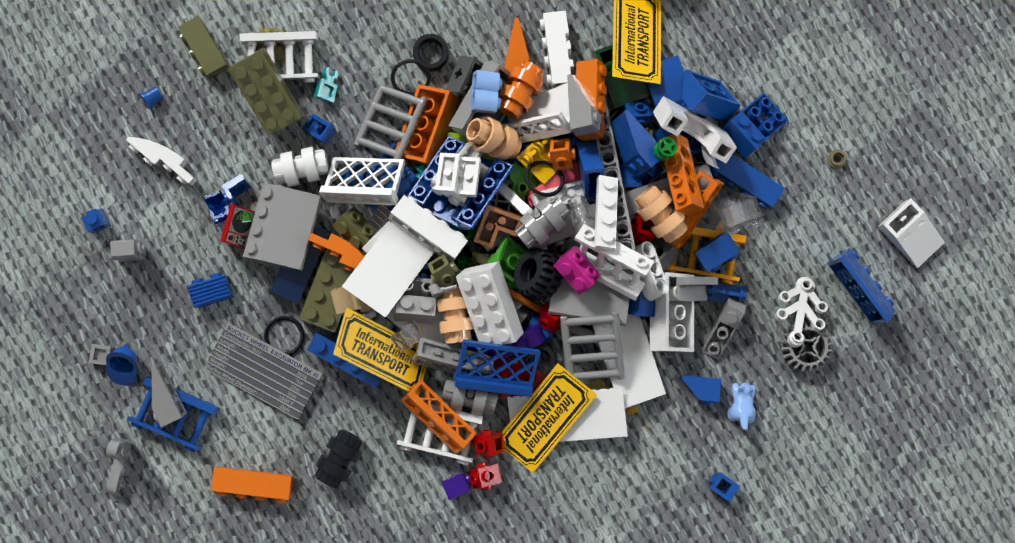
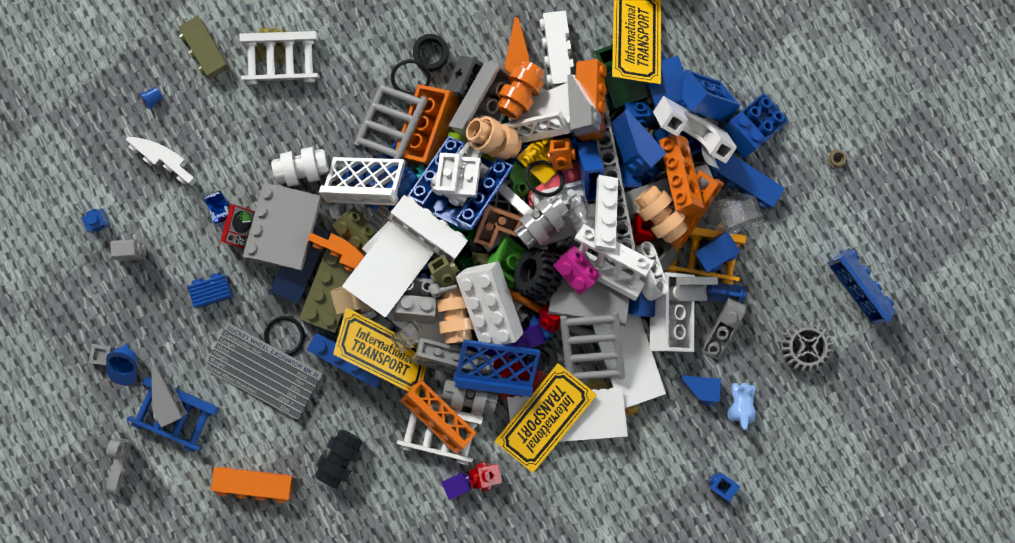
blue bracket [222,174,251,206] -> none
olive brick [228,47,304,136] -> none
blue slope [301,114,336,146] -> none
plate [314,67,338,104] -> none
light blue brick [470,70,502,114] -> none
red brick [473,430,505,459] -> none
green wheel [653,137,677,161] -> none
white plant [775,277,828,348] -> none
white slope [877,198,945,268] -> none

